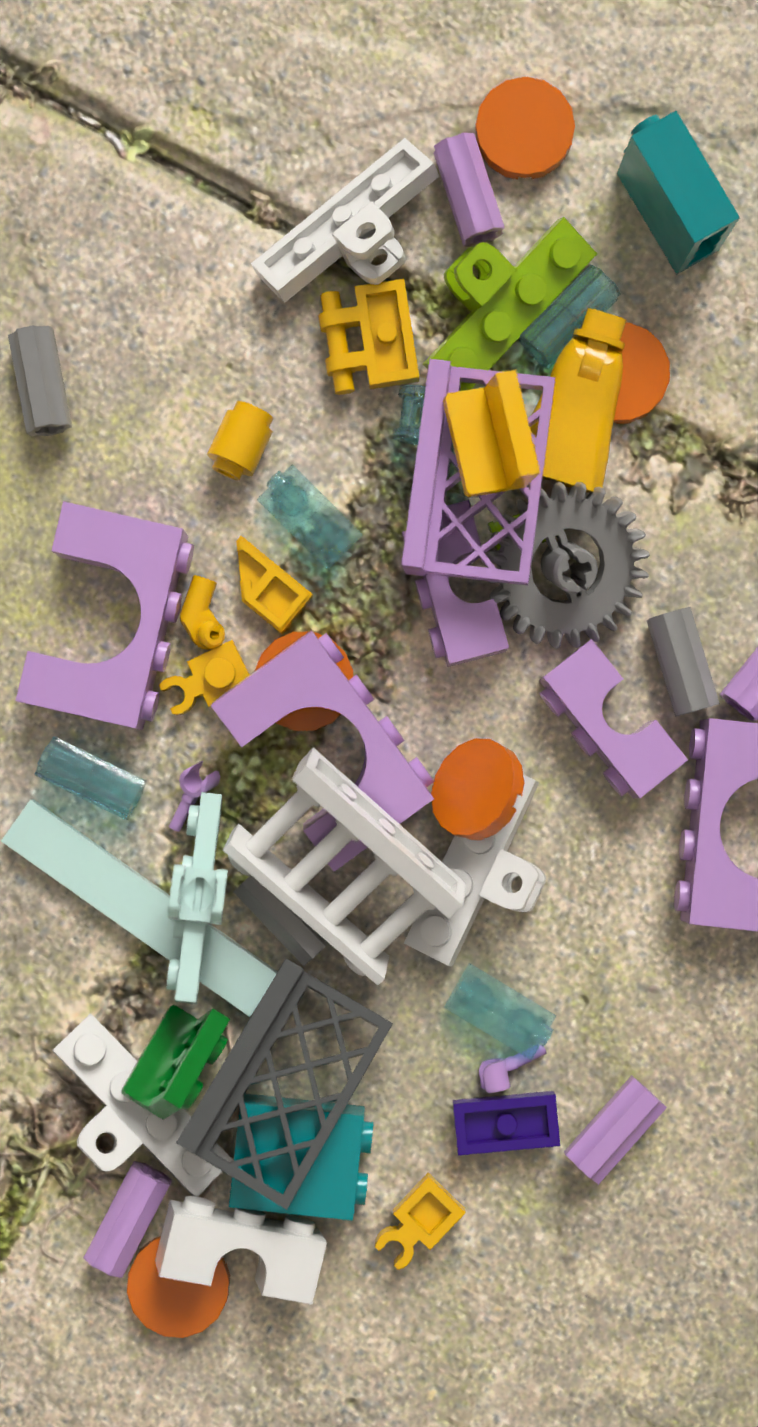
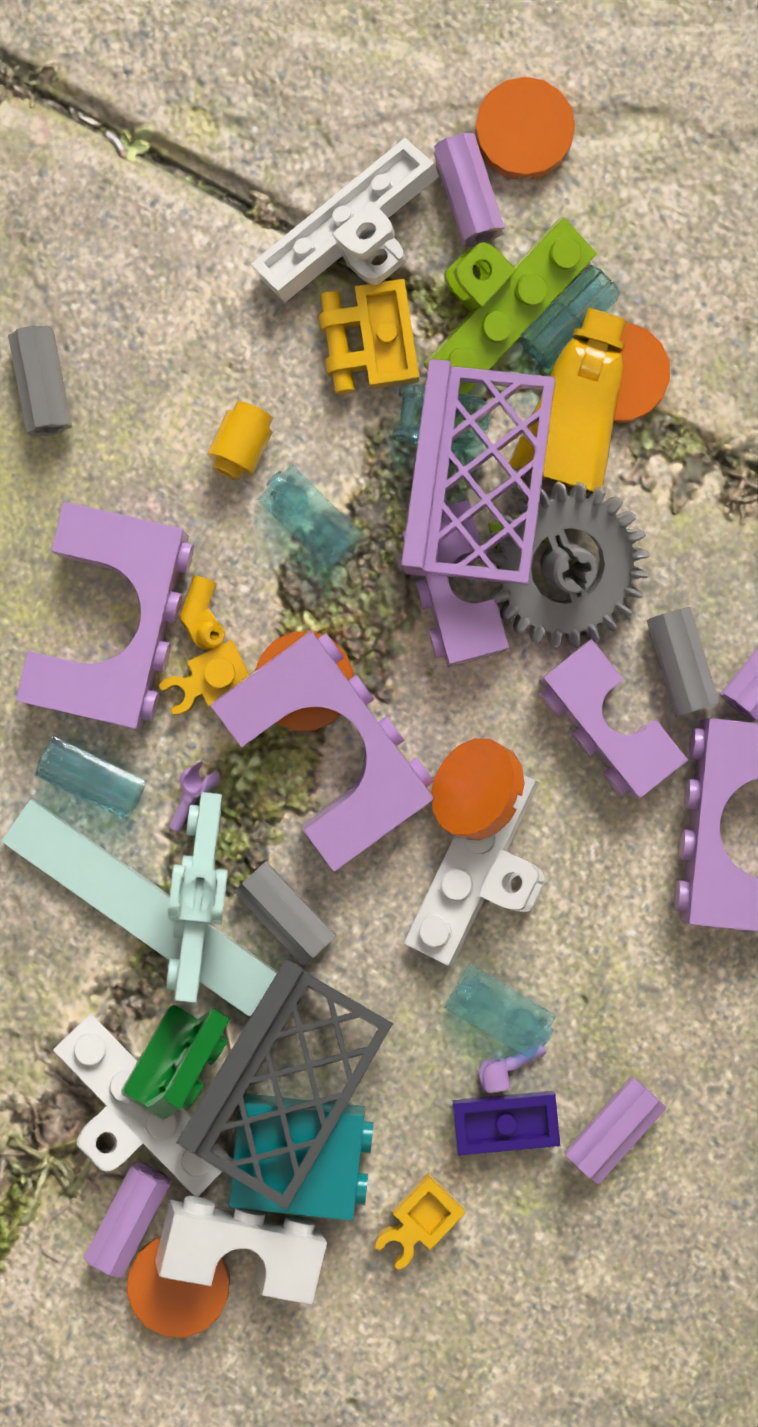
white fence [223,747,466,985] -> none
yellow tile [236,536,313,634] -> none
yellow panel [443,370,540,497] -> none
teal brick [617,110,740,275] -> none

